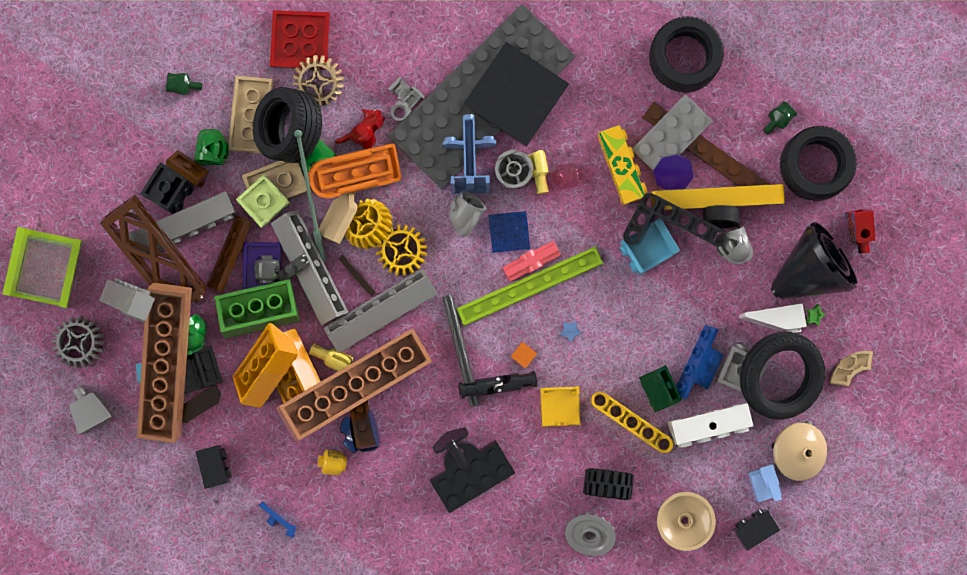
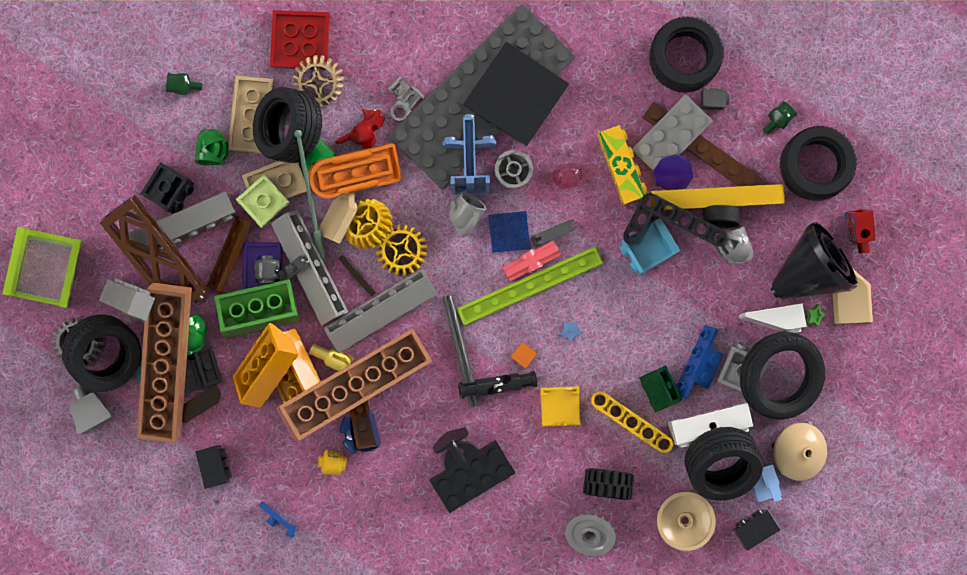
reddish brown panel [165,150,209,188] -> none
light yellow arm [527,150,549,194] -> none
tan tile [829,351,873,386] -> none
none -> black tyre [62,314,142,392]
none -> dark grey piece [531,219,577,247]
none -> black tyre [684,427,763,501]
none -> dark grey window [701,87,730,110]
none -> tan tile [832,269,873,324]

